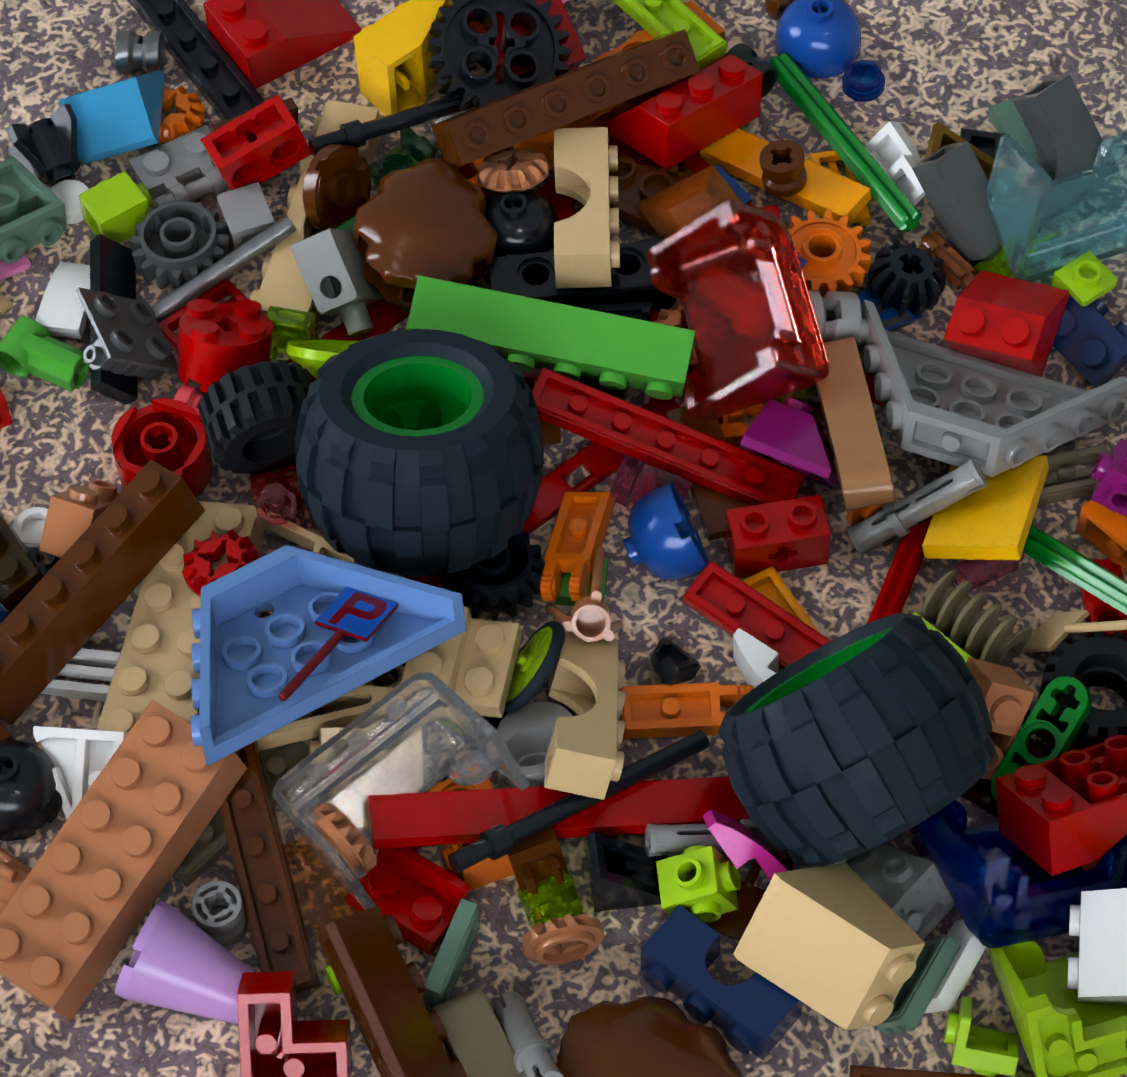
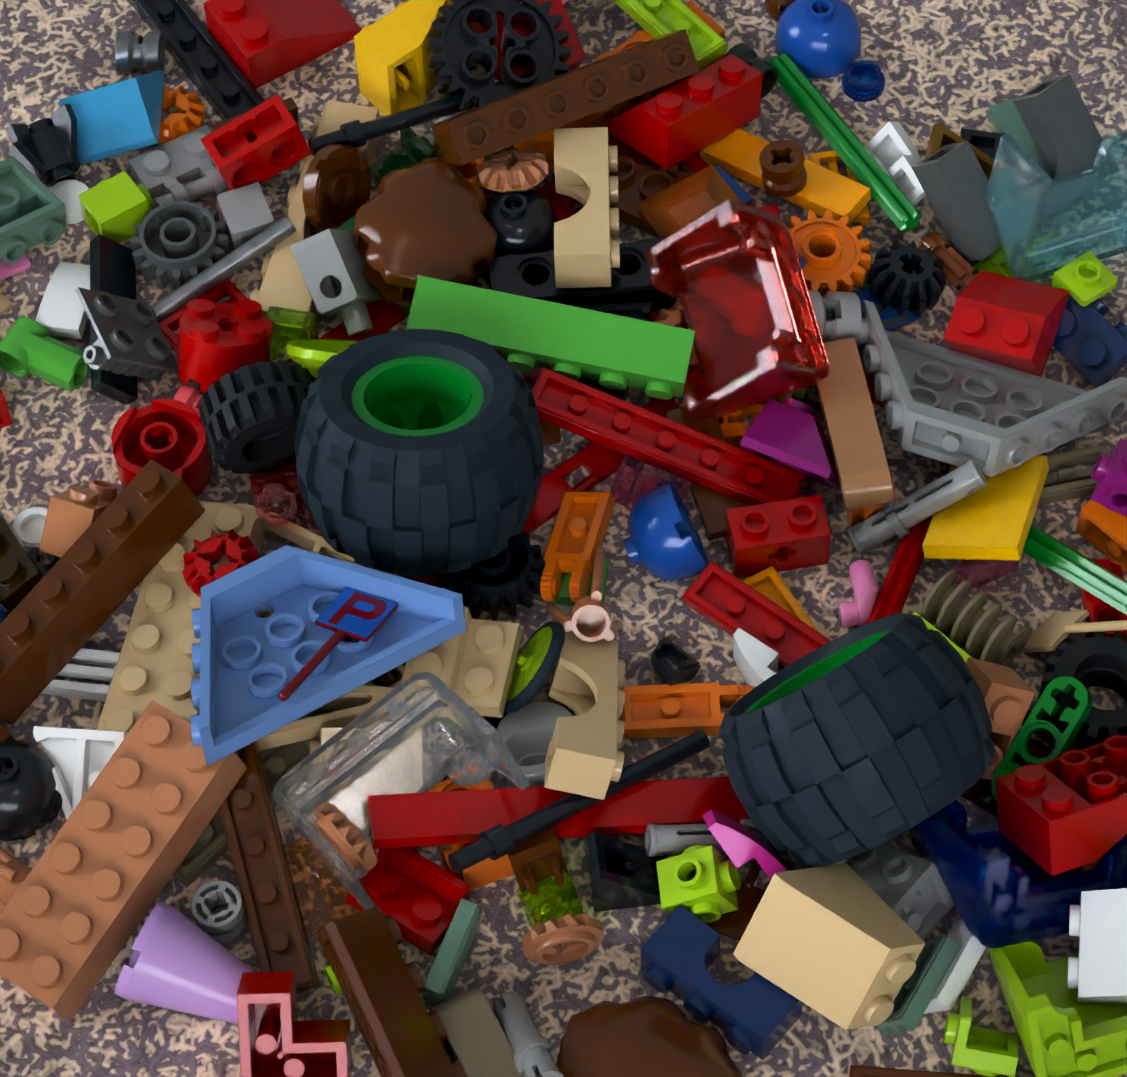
none -> bright pink arm [838,560,878,628]

